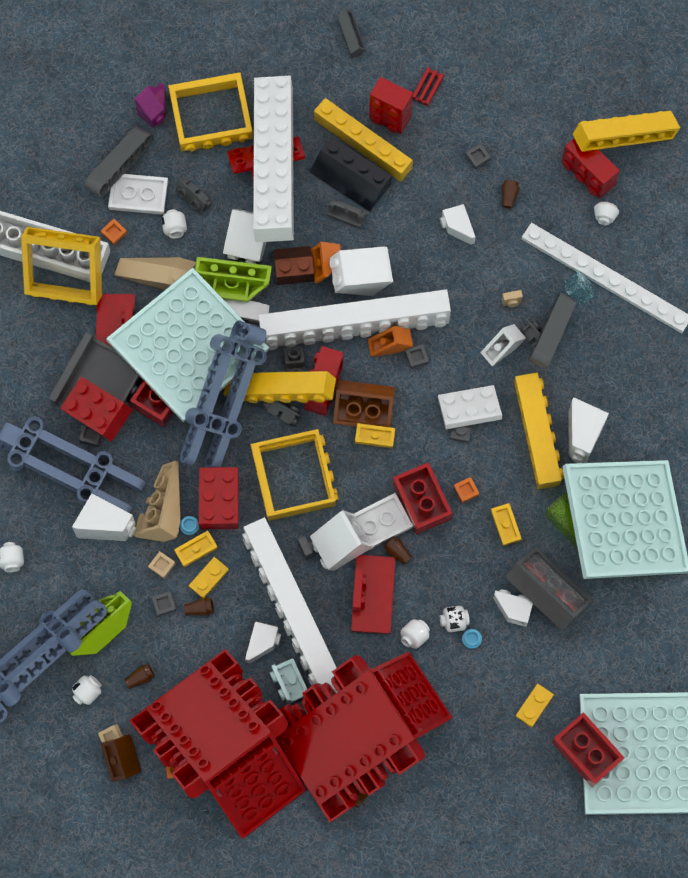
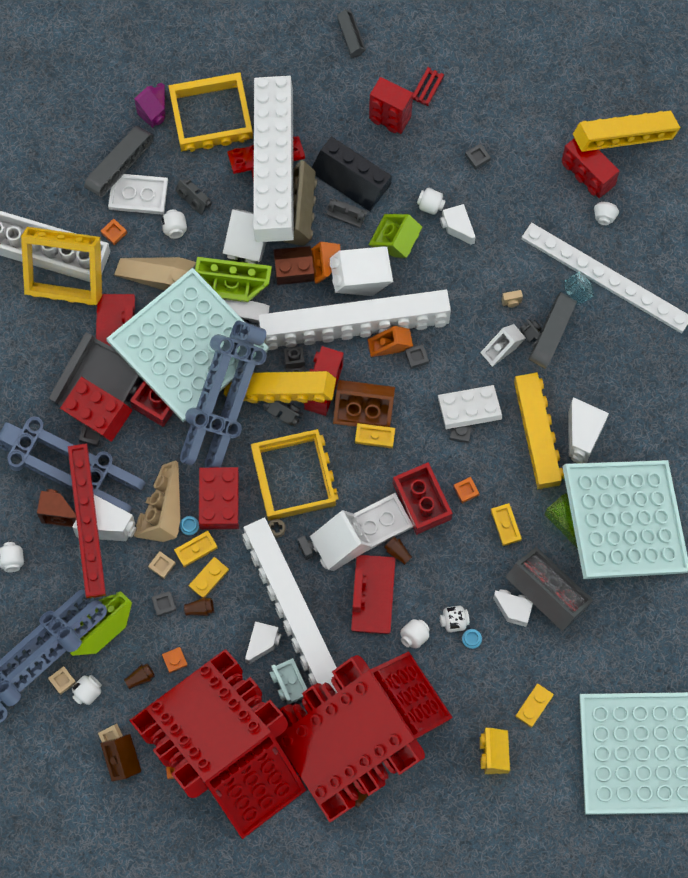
yellow brick [314,98,413,182] -> none
reddish brown cone [502,180,520,209] -> none
red brick [551,712,625,788] -> none
none -> copper slope [37,489,76,527]
none -> tan plate [48,666,76,695]
none -> red tile [68,444,106,599]
none -> orange plate [162,647,188,673]
none -> dark tan bush [269,519,286,538]
none -> dark tan slope [283,160,317,246]
none -> lime slope [368,214,422,258]
none -> white head [417,188,445,215]
none -> yellow slope [479,728,510,774]

